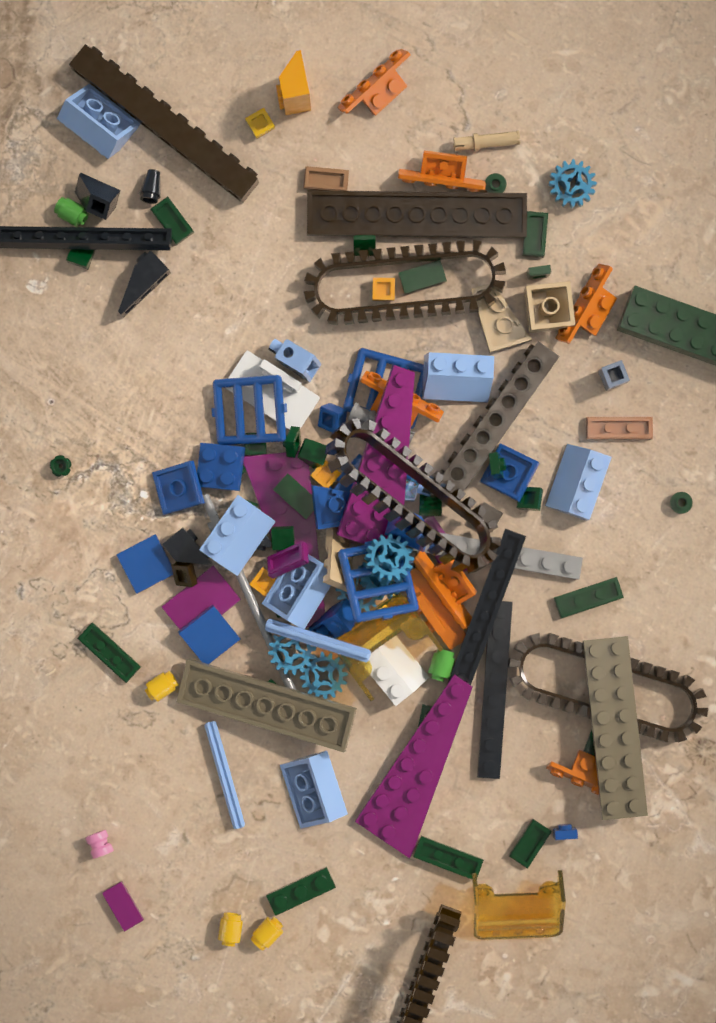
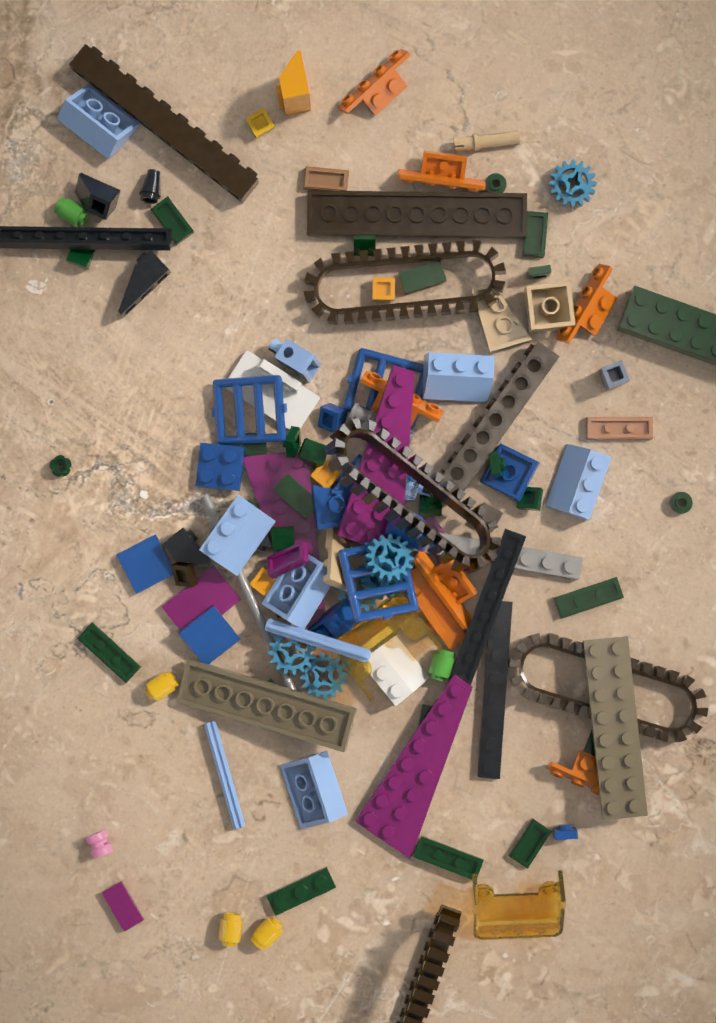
blue tile [152,461,205,515] -> none

